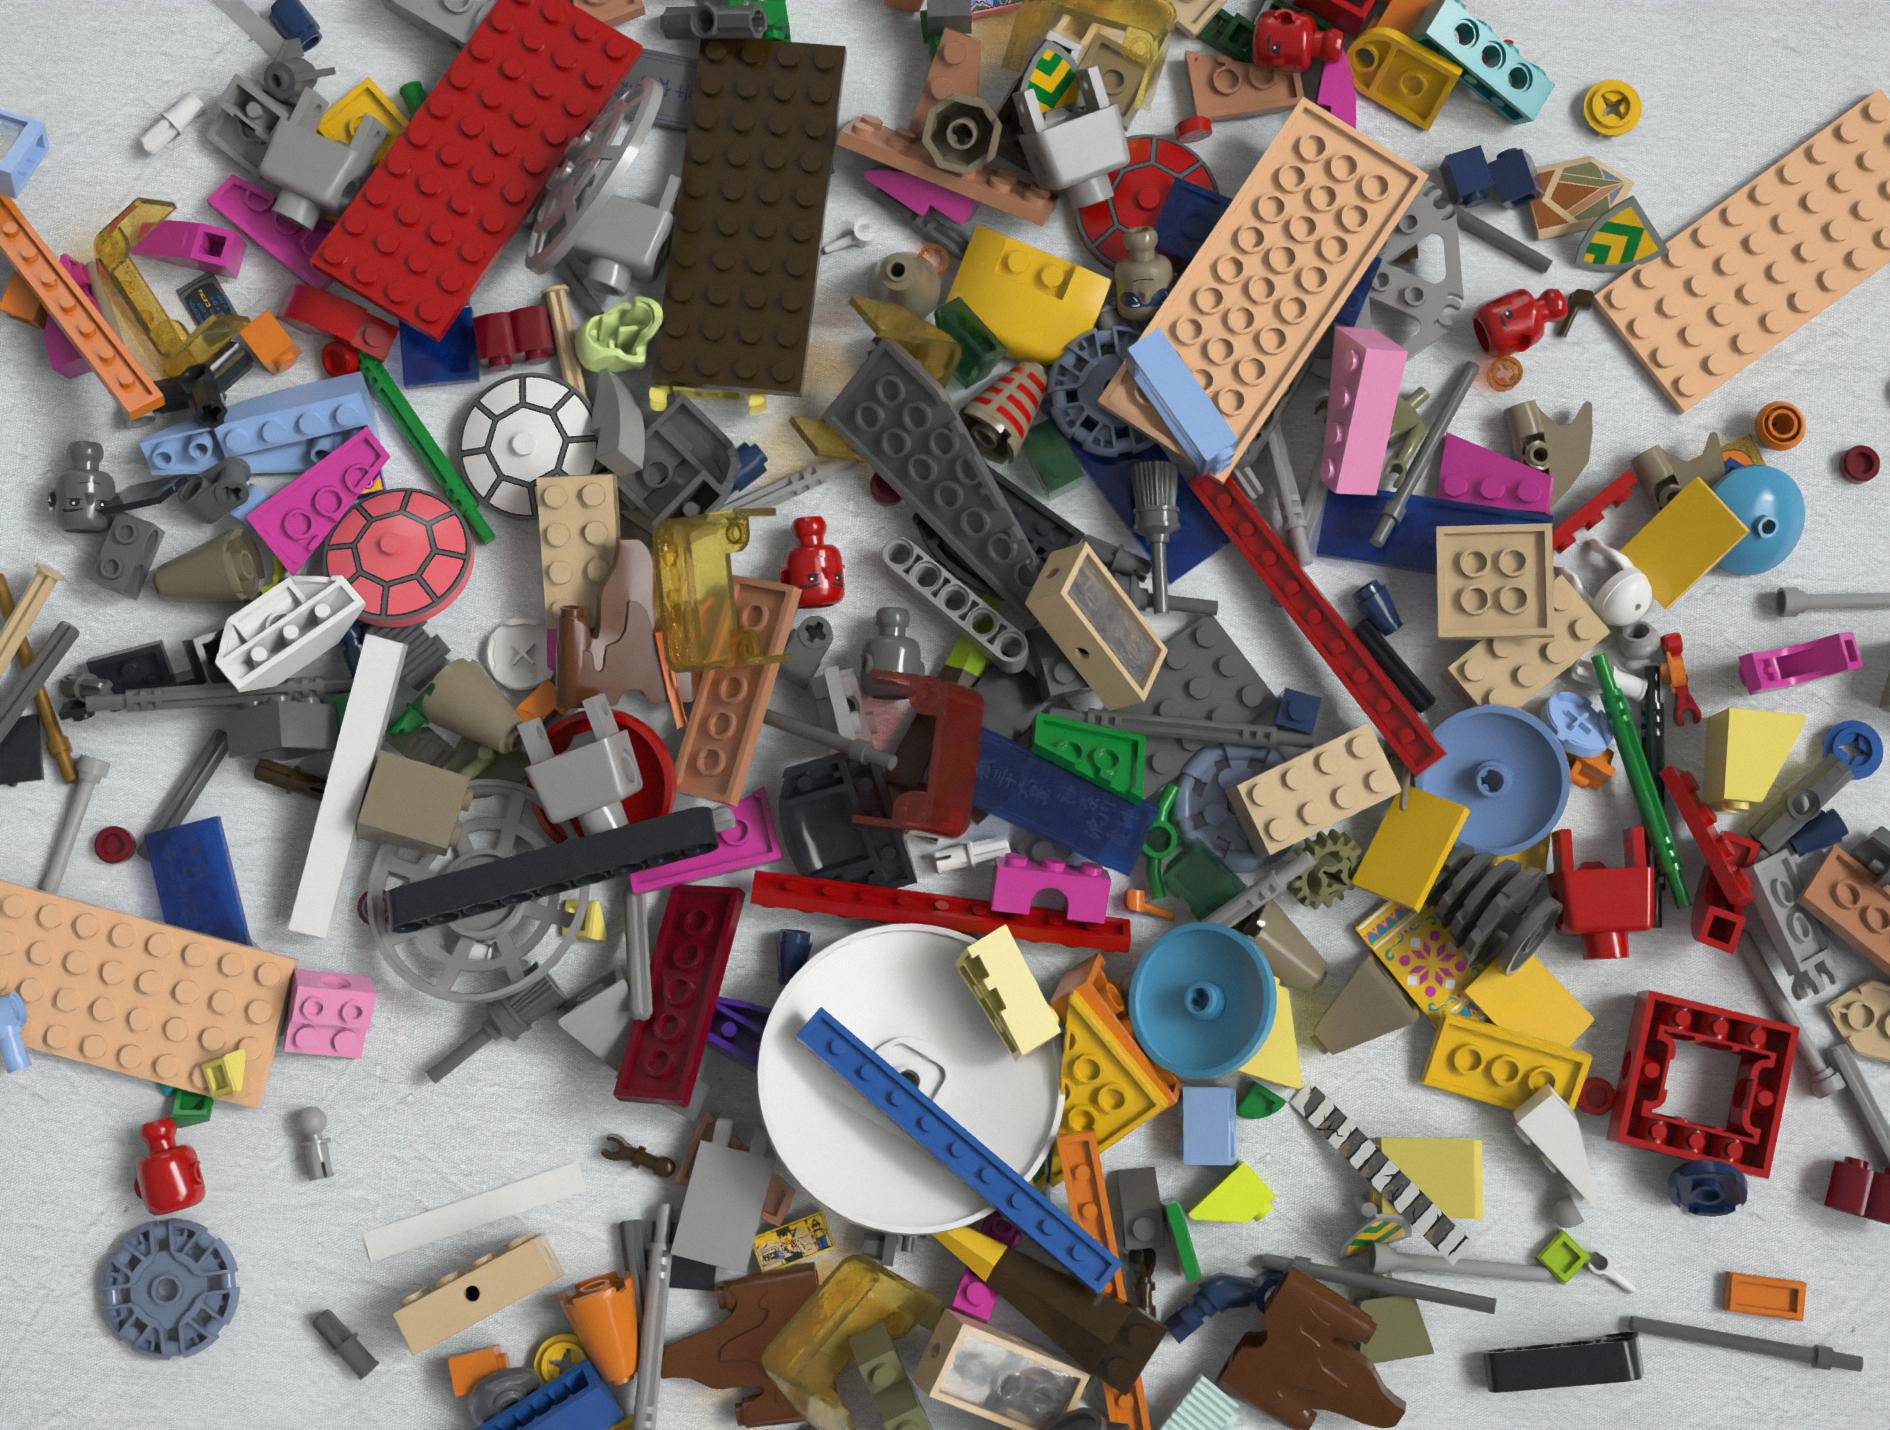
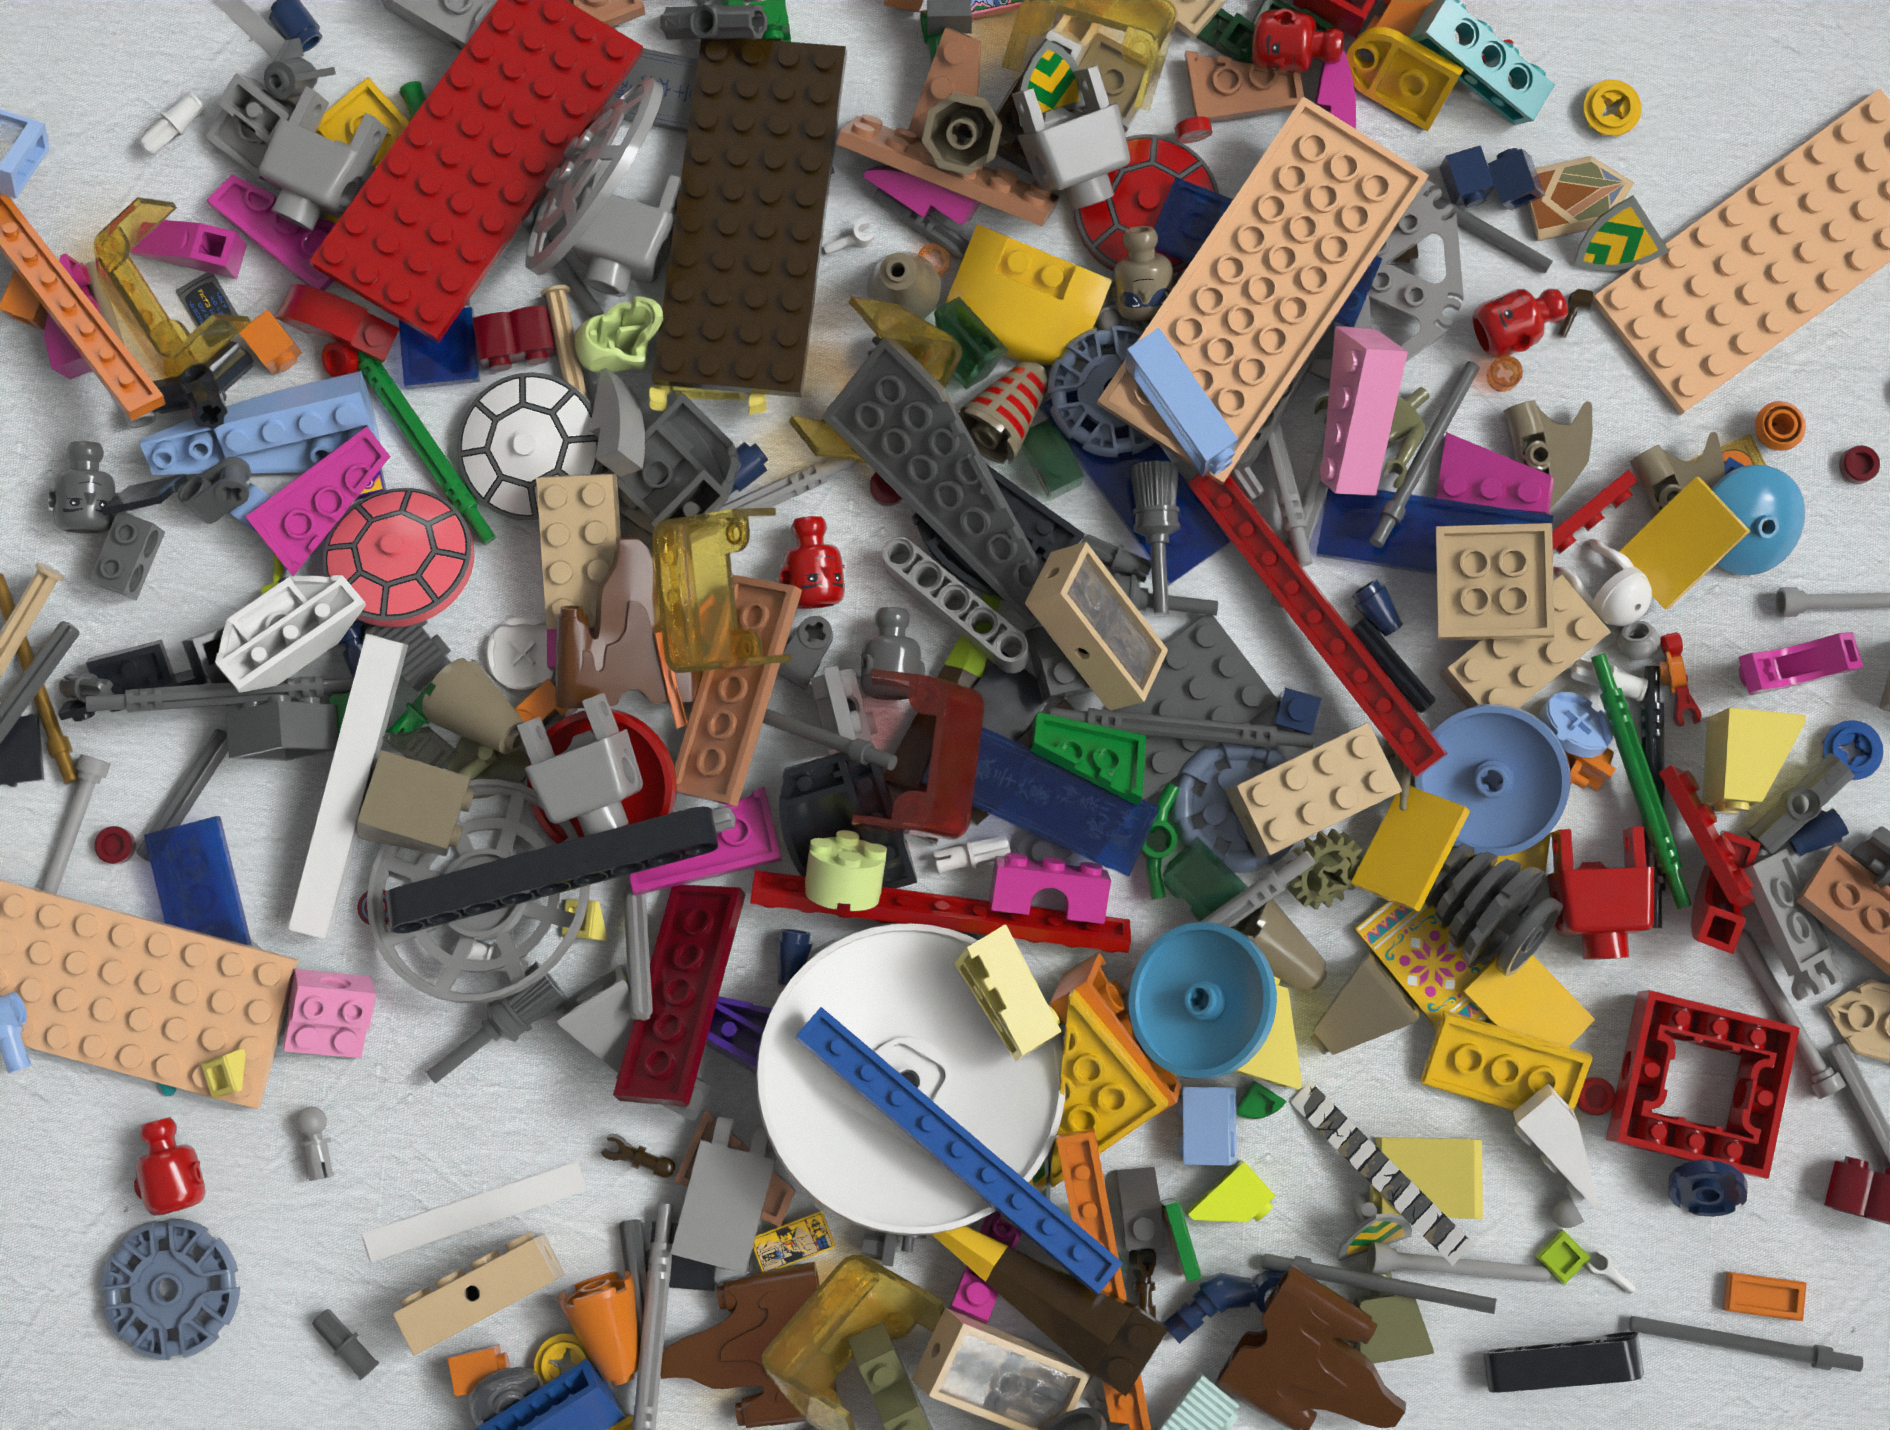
dark tan cone [153,528,265,603] -> none
green slope [170,1088,214,1128] -> none
dark brown axle [254,760,327,802] -> none
orange hand [1123,889,1175,921] -> none
none -> yellowish green brick [805,830,887,911]

